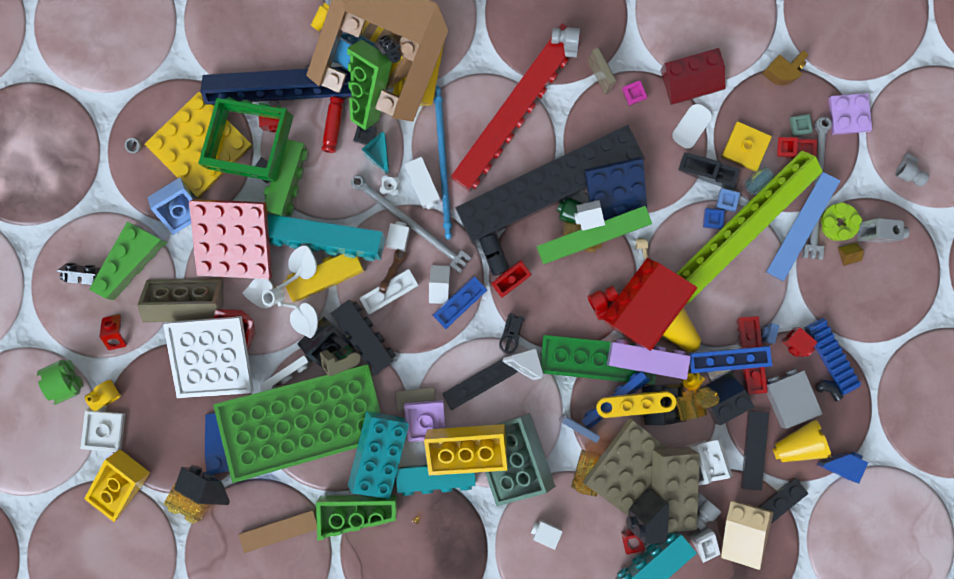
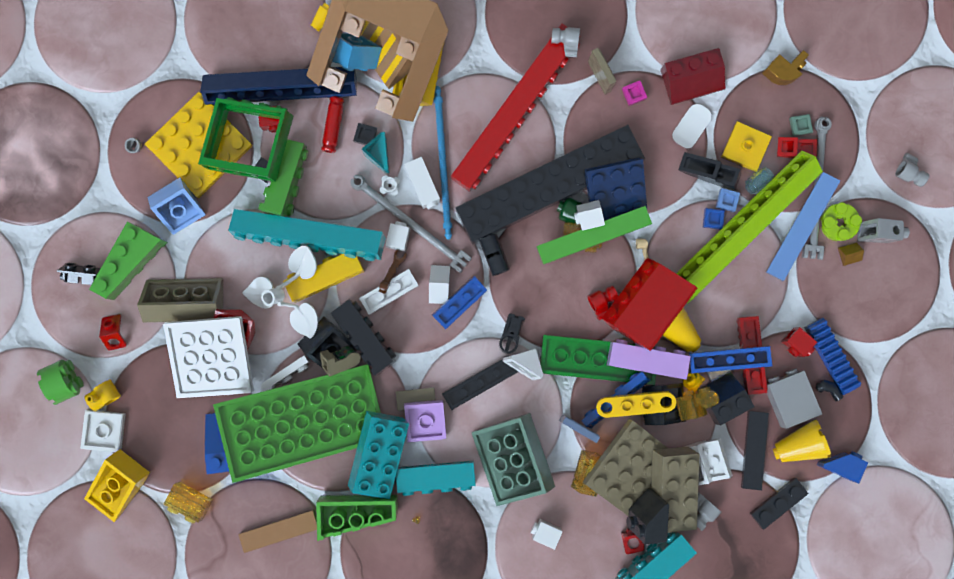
black slope [174,465,230,505] -> none
plate [189,199,272,279] -> none
bright green wedge [347,40,392,130] -> none
black hinge [374,34,401,63] -> none
yellow slope [424,424,508,475] -> none
red slope [491,260,532,298] -> none
white slope [690,526,720,563] -> none
slope [721,501,774,570] -> none
medium blue plate [761,323,780,344] -> none
lavender plate [828,93,872,135] -> none

